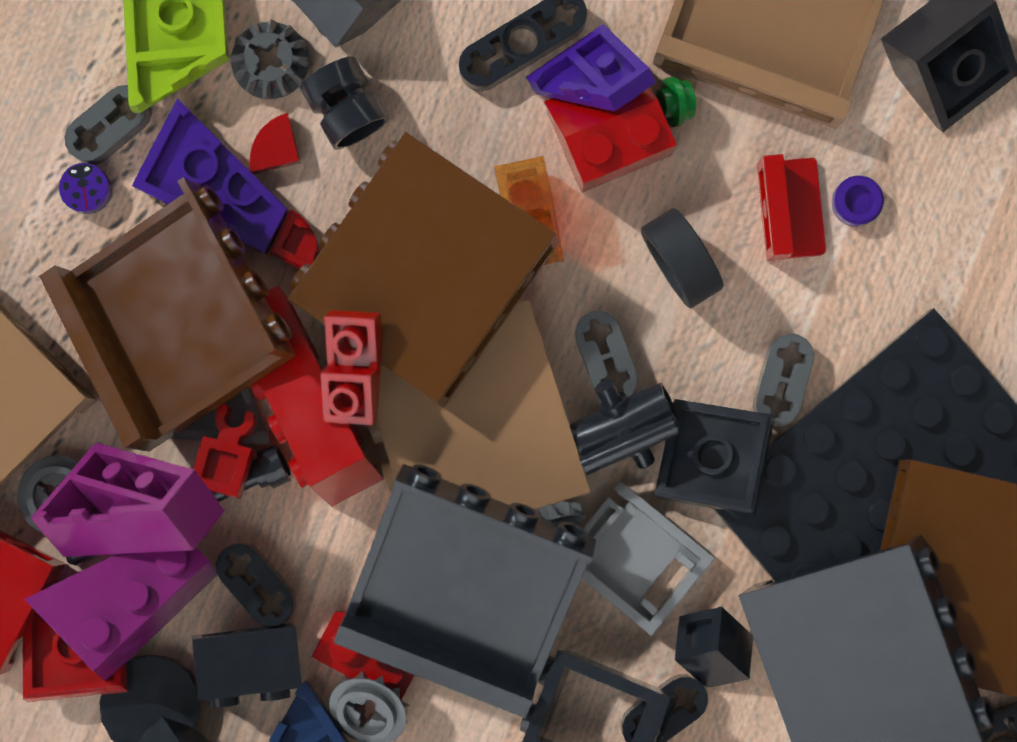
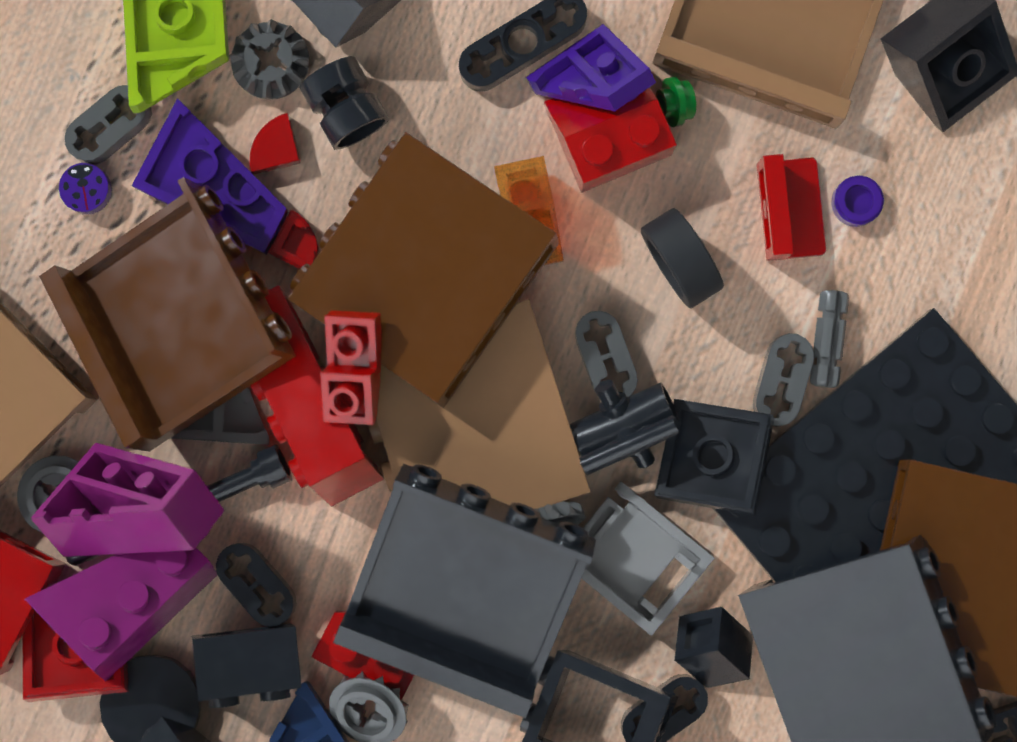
red plate [193,404,257,500] -> none
none -> dark grey axle [810,290,849,388]

